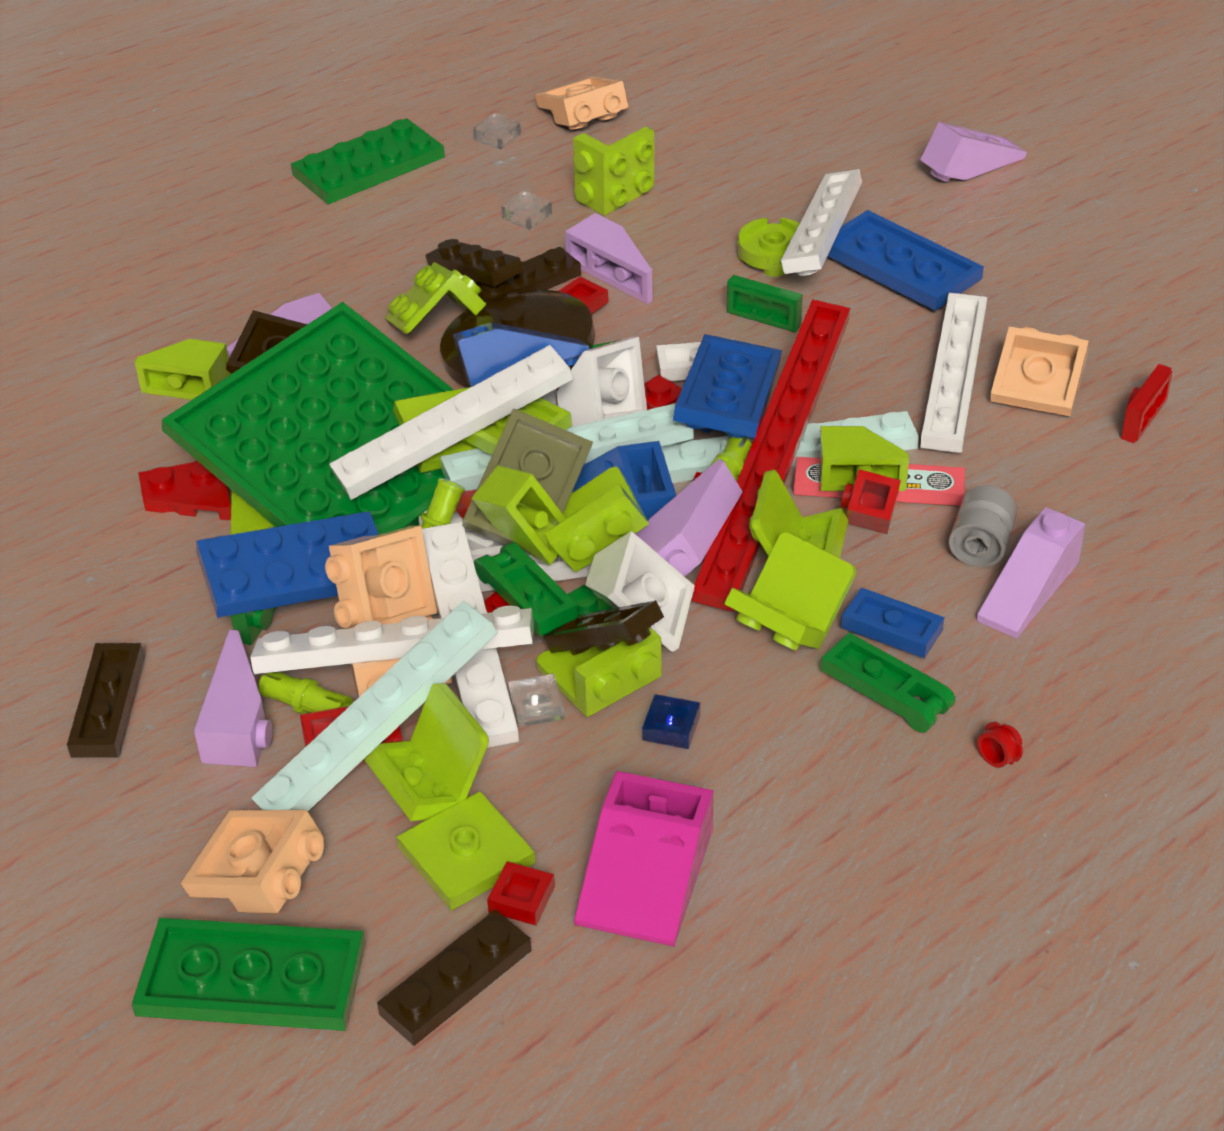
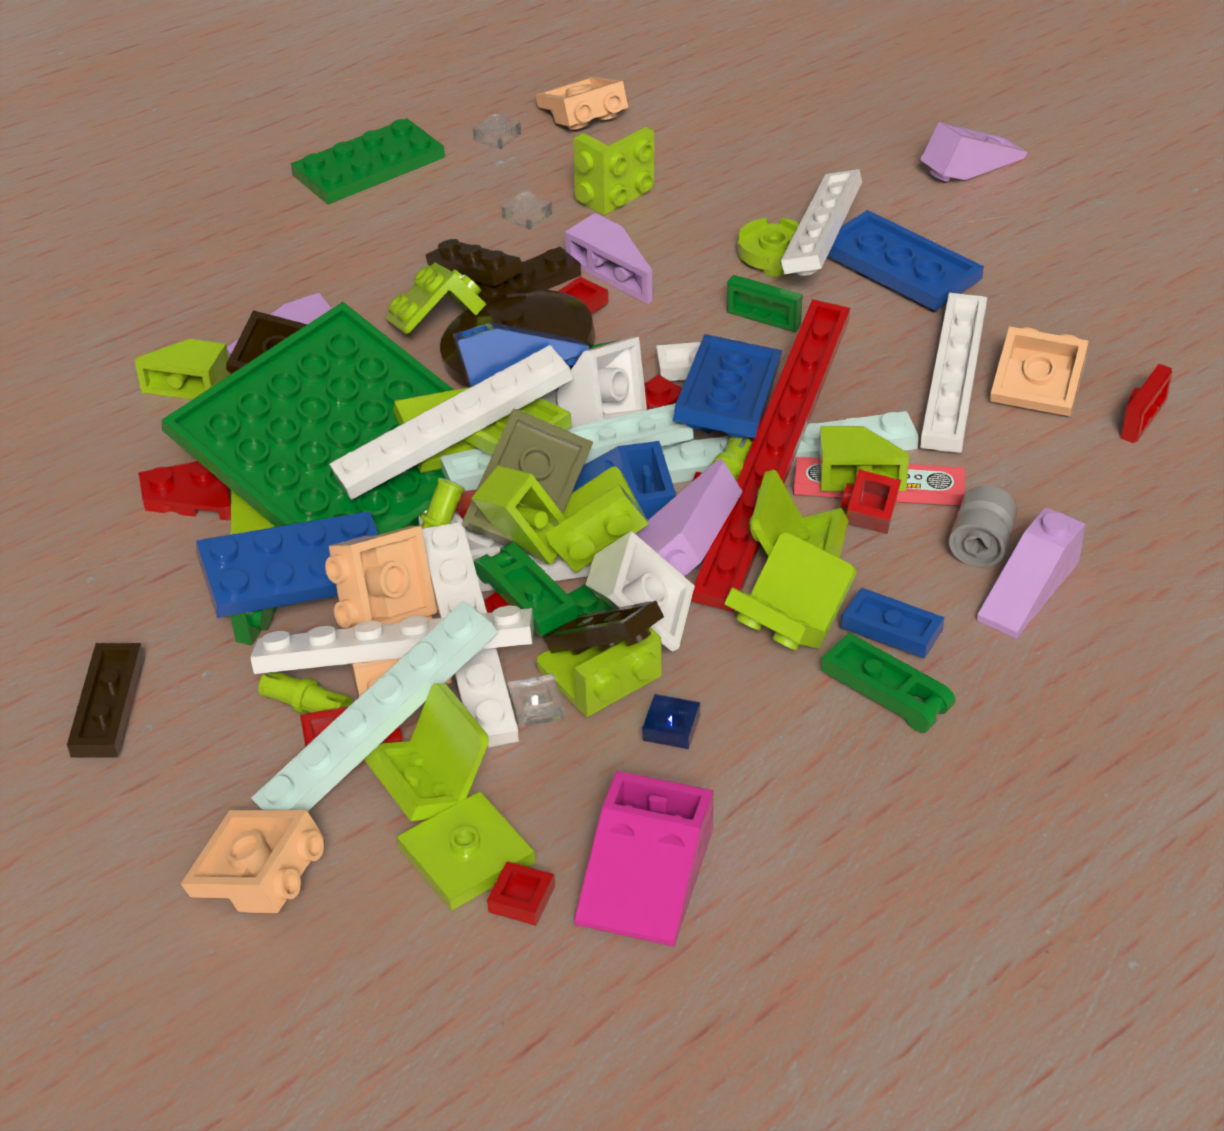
green plate [132,918,366,1031] -> none
lavender slope [194,630,272,767] -> none
dark brown plate [377,910,532,1046] -> none
red plate [977,721,1023,768] -> none

